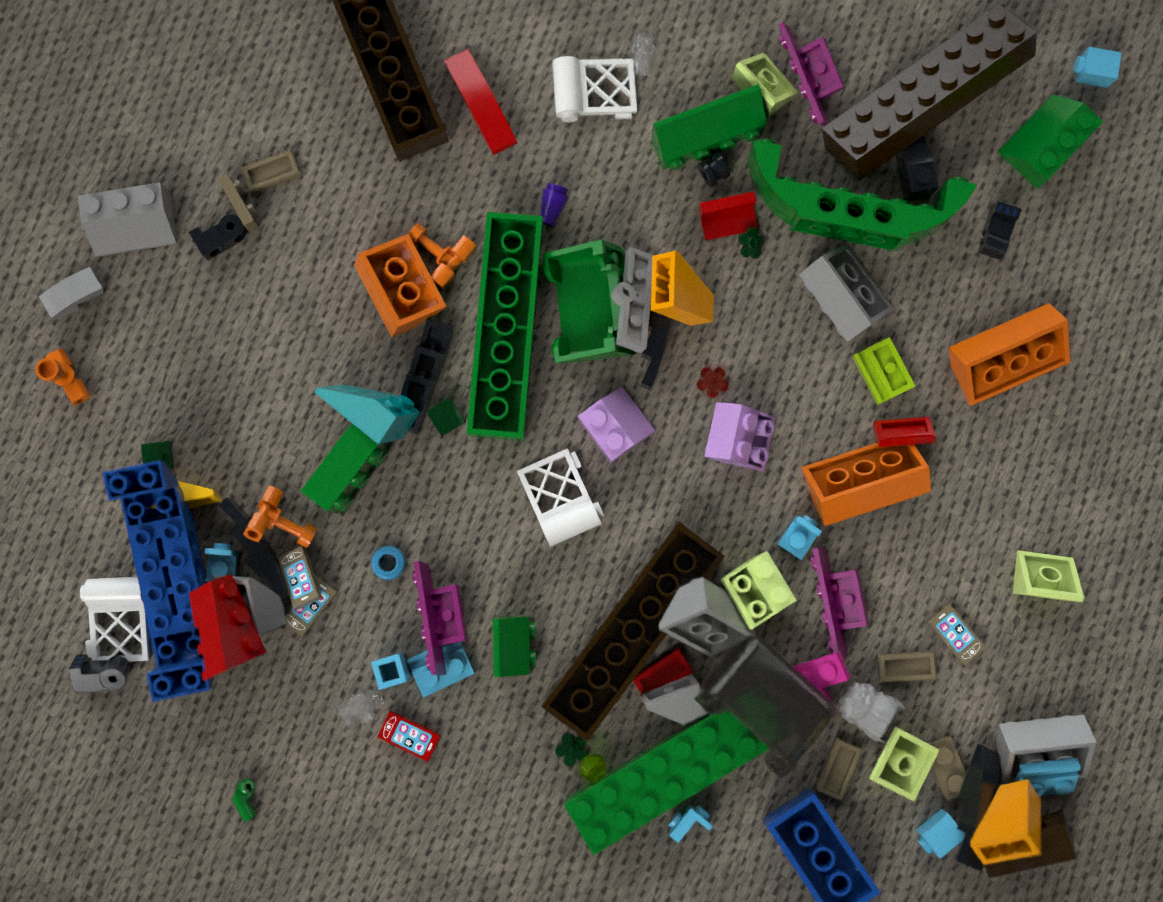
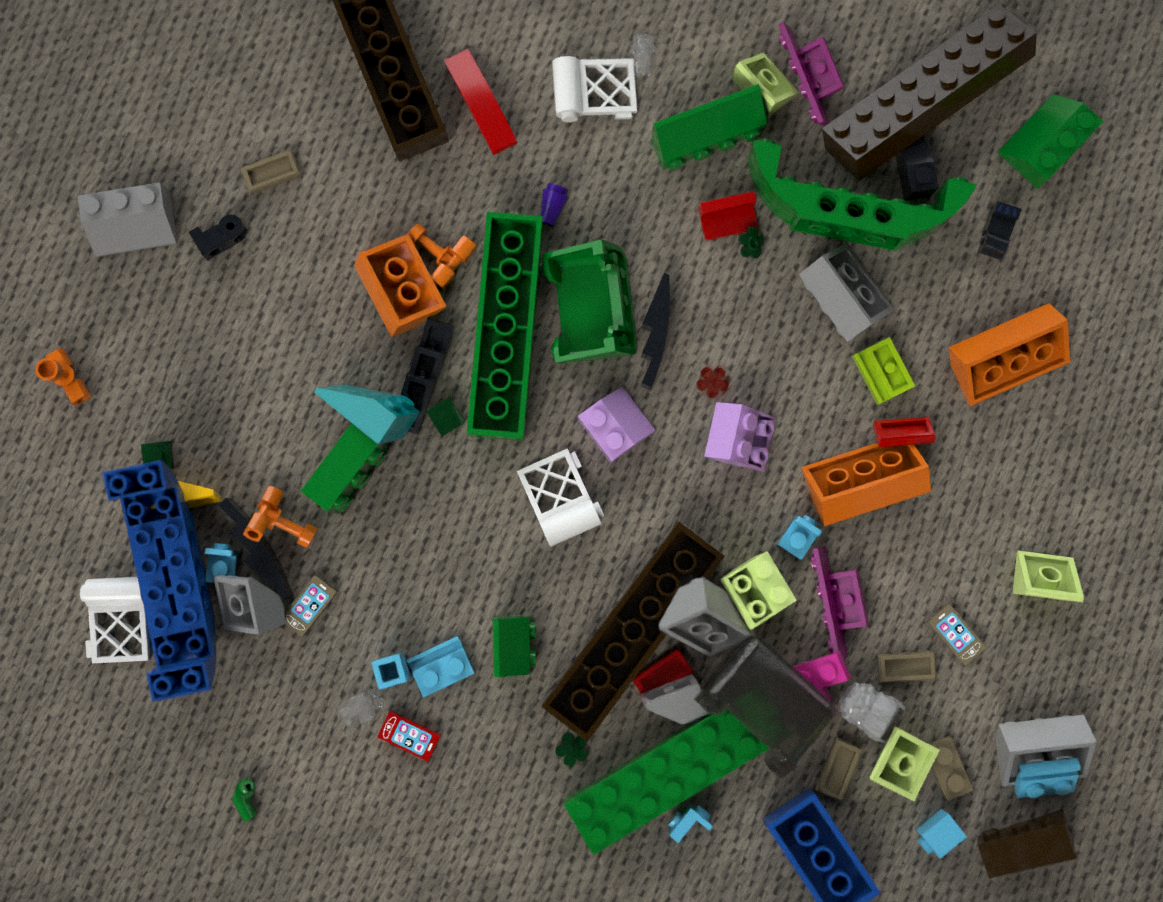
light grey slope [39,267,104,321] -> none
black leg [69,654,131,693] -> none
red wedge [189,574,267,681] -> none
dark tan plate [218,174,259,232] -> none
tile [277,546,323,609] -> none
dark azure piece [371,545,406,580] -> none
magenta bracket [412,561,469,676] -> none
clear neon green plate [578,754,606,781] -> none
light grey hinge [611,247,653,353] -> none
light orange slope [651,251,714,326] -> none
black wheel [697,152,731,188] -> none
black slope [955,744,1000,872] -> none
light orange slope [971,779,1041,865] -> none
medium azure brick [1073,47,1122,88] -> none

